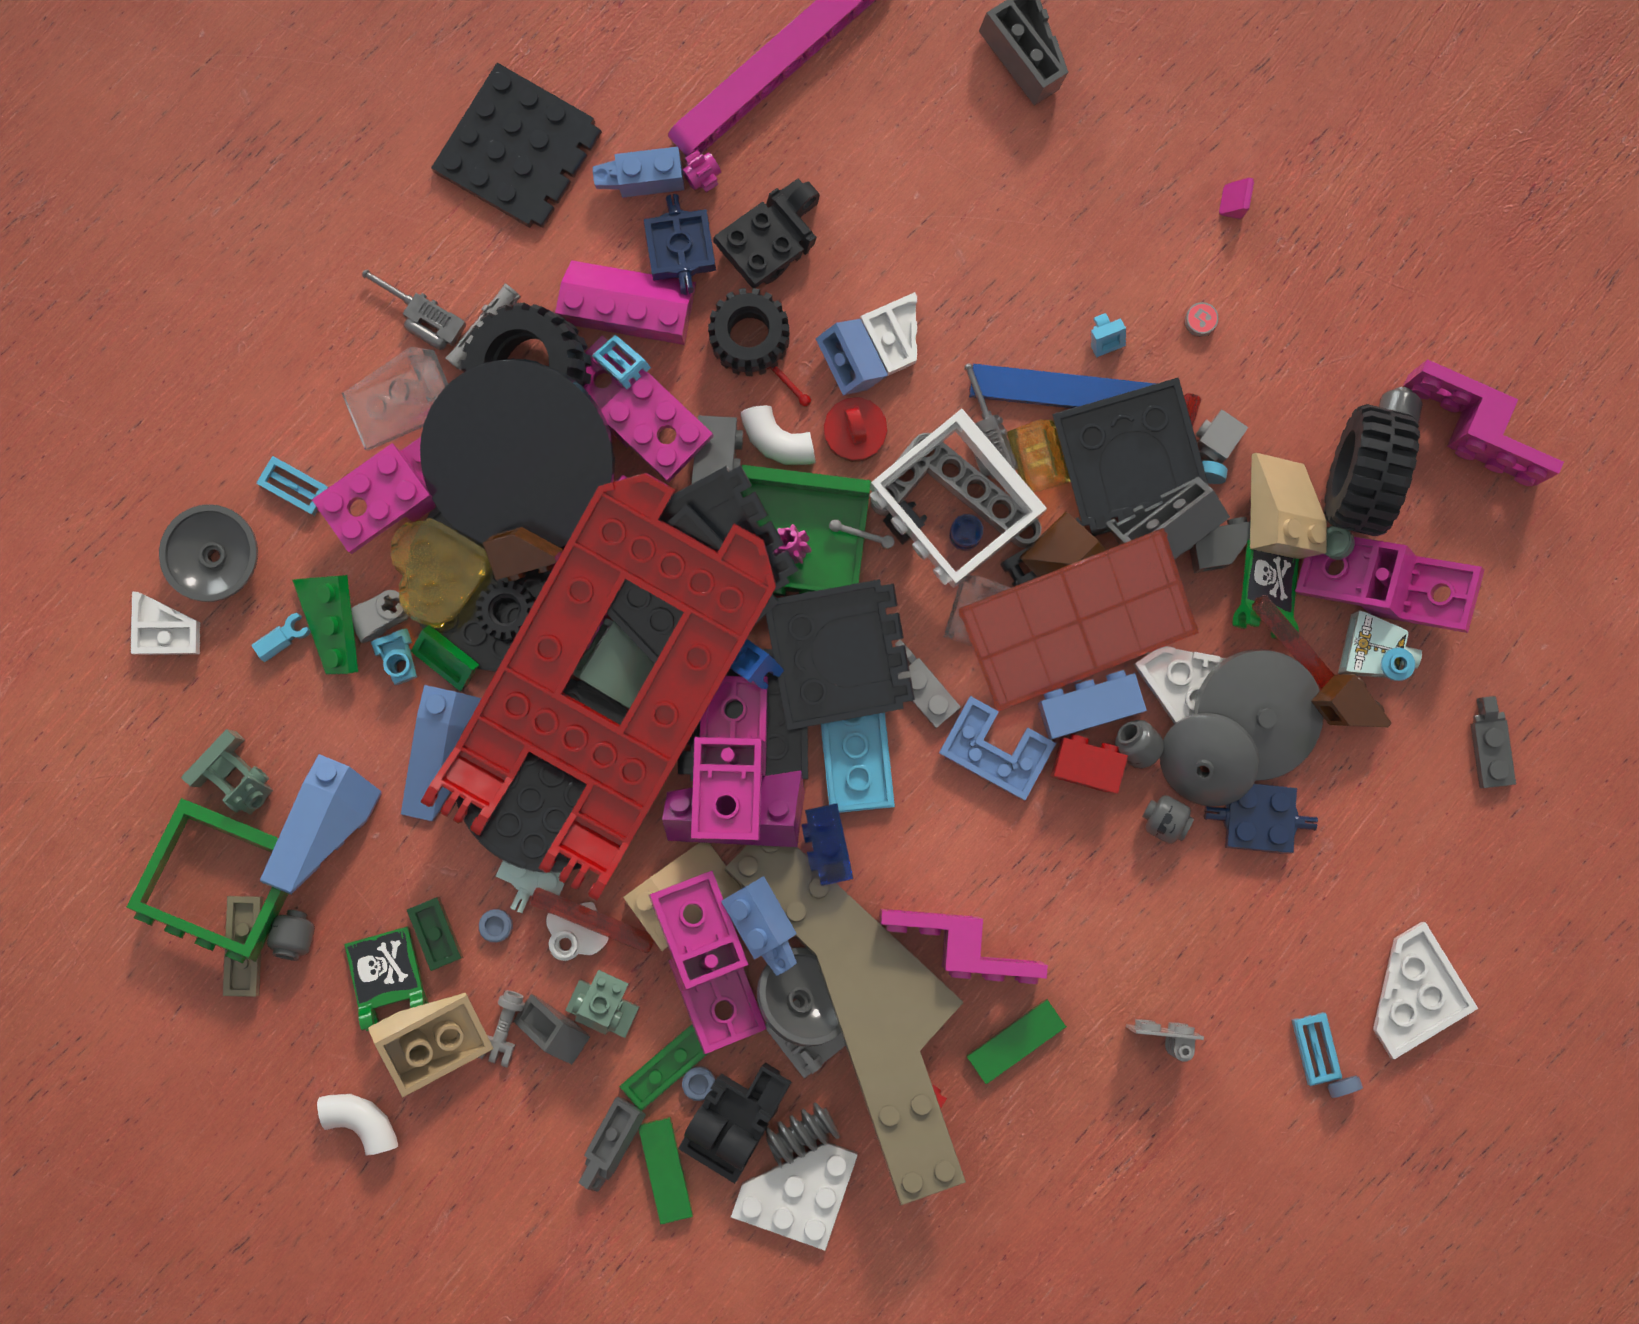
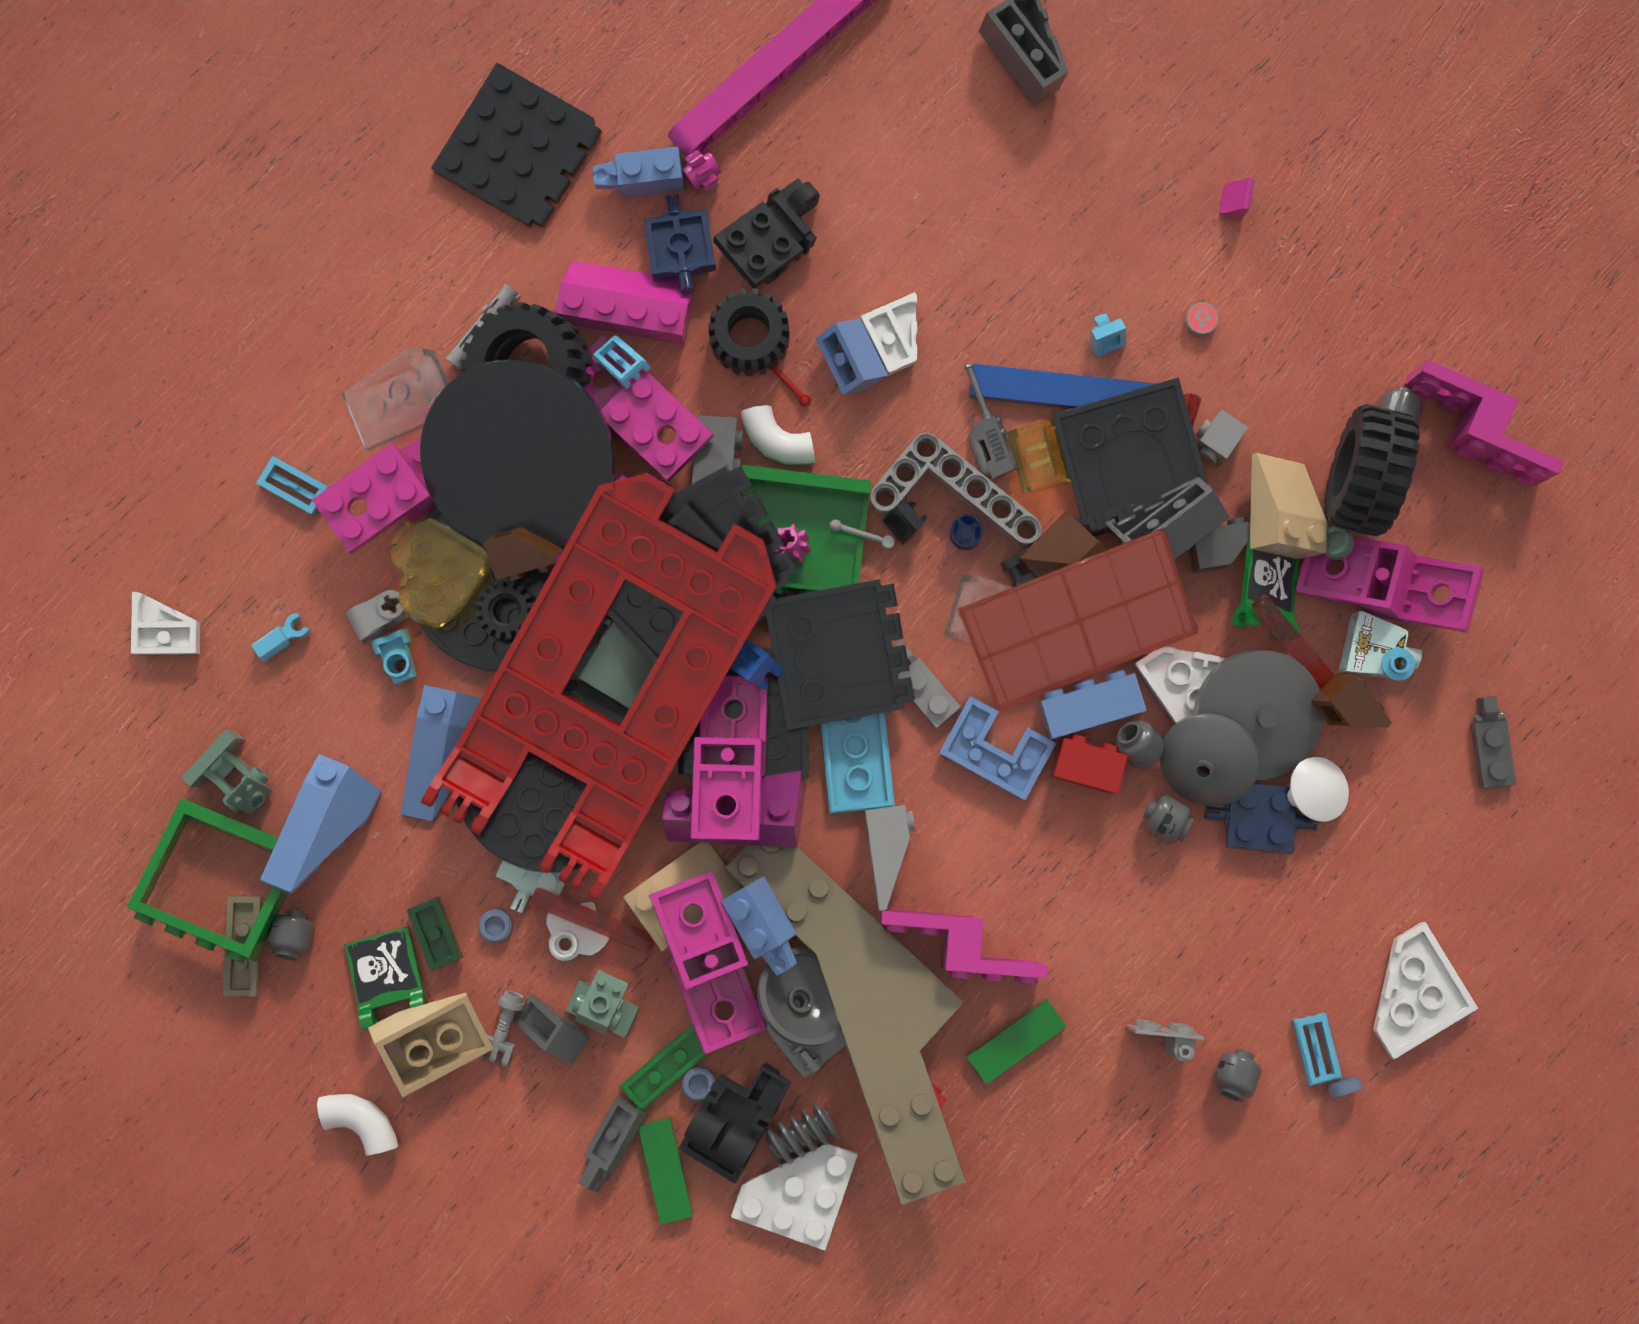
dark grey dish [159,505,258,602] -> none
green wing [292,575,358,675] -> none
flat silver piece [362,270,467,350] -> none
green tile [411,625,479,692] -> none
clear blue brick [801,803,853,886] -> none
red tile [824,397,887,462] -> none
white window [870,409,1047,588] -> none
medium azure tile [1202,461,1228,484] -> none
none -> light grey slope [864,805,915,911]
none -> dark grey head [1213,1049,1262,1102]
none -> white dish [1287,757,1349,822]

